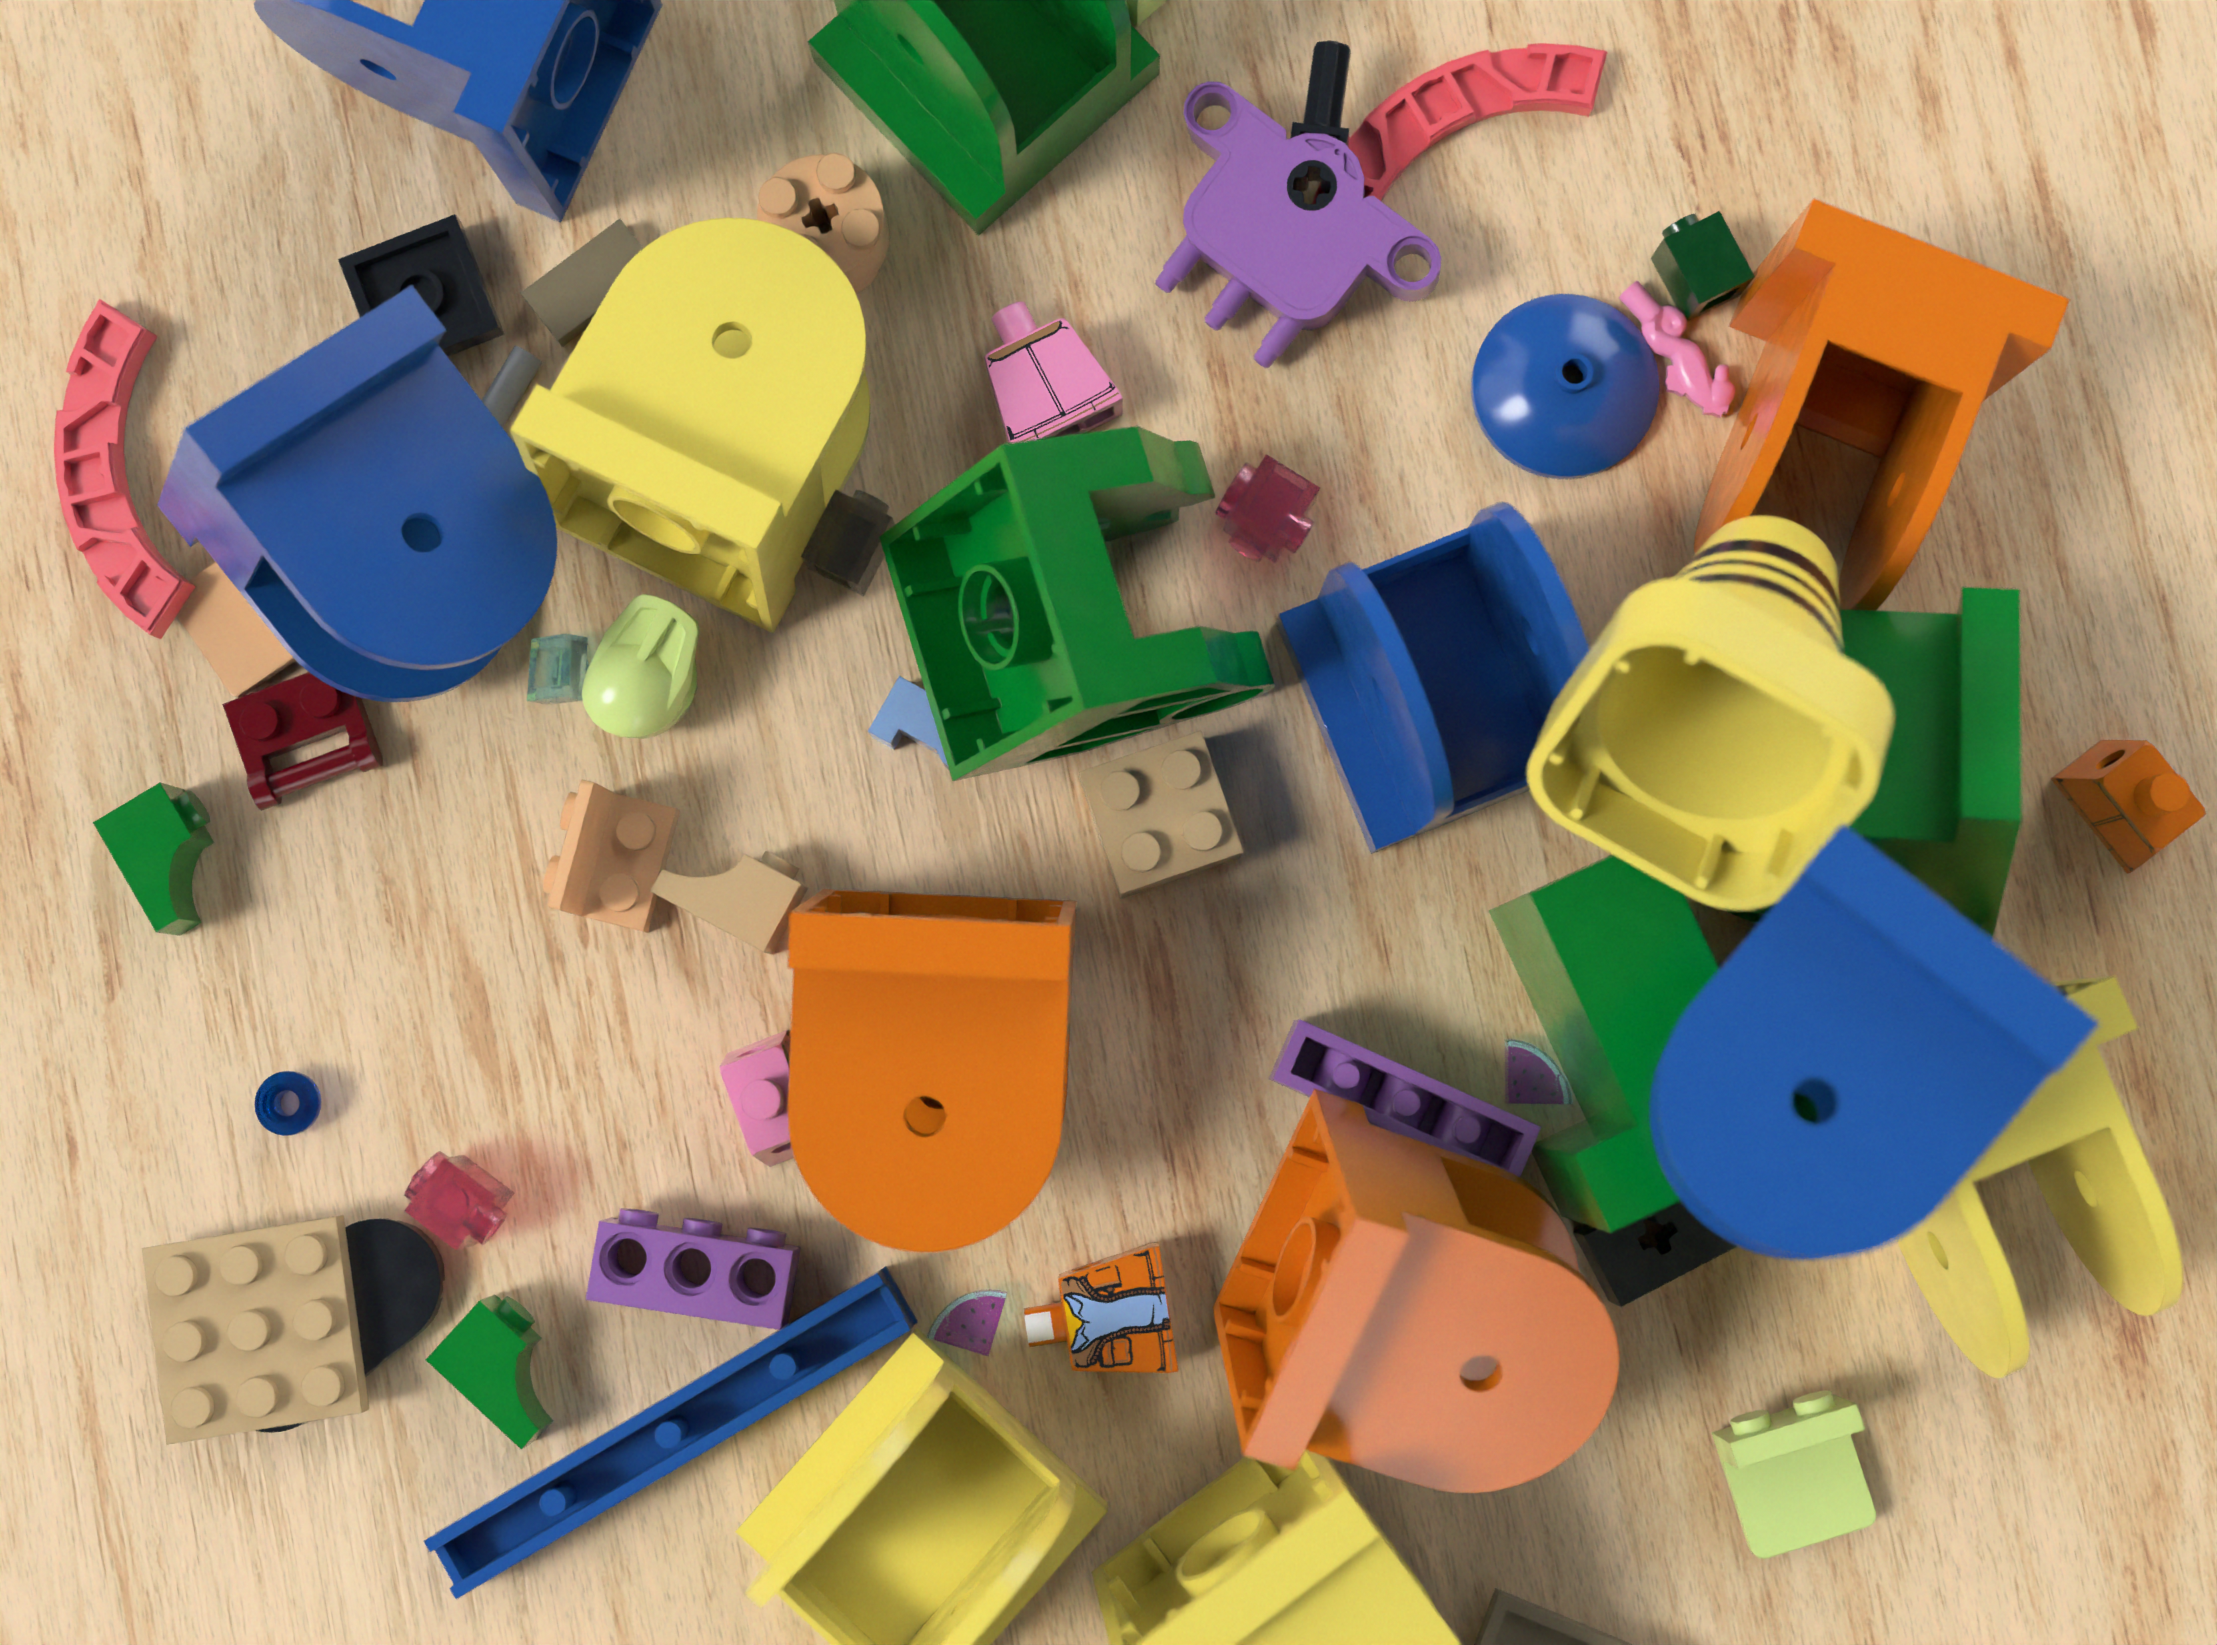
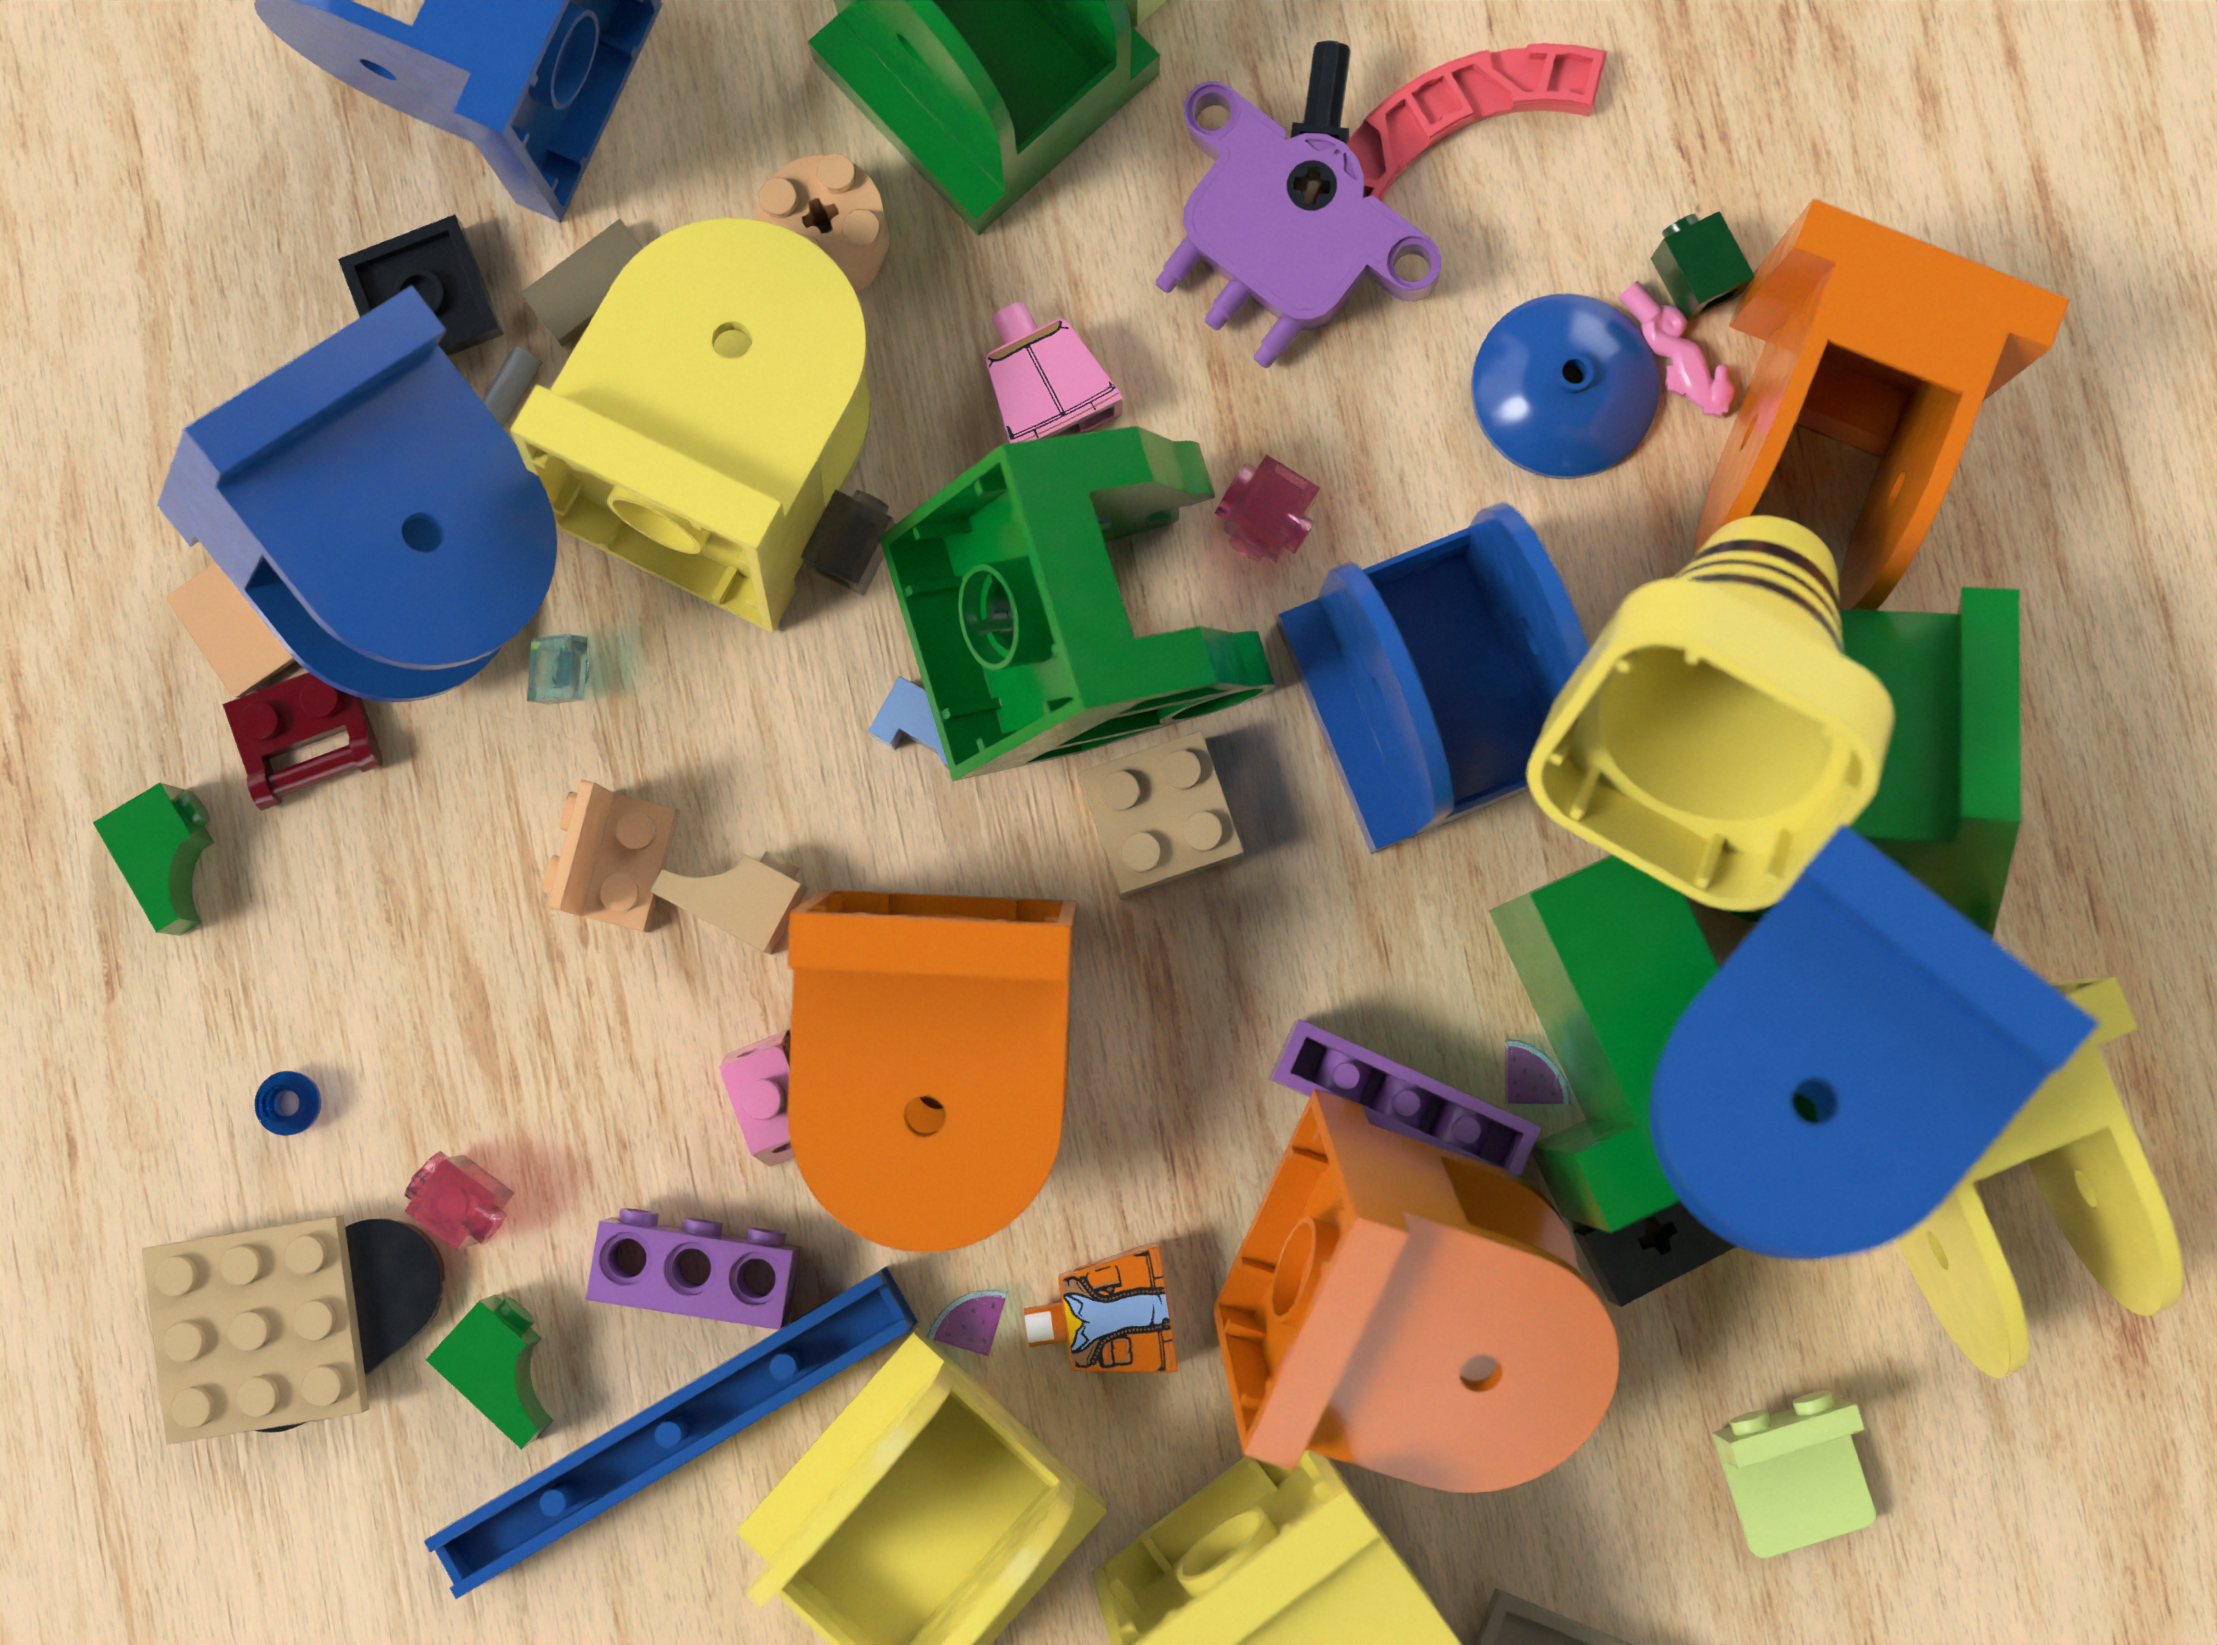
coral tile [54,299,196,639] -> none
yellowish green helmet [582,594,700,739] -> none
orange torso [2051,740,2206,874] -> none

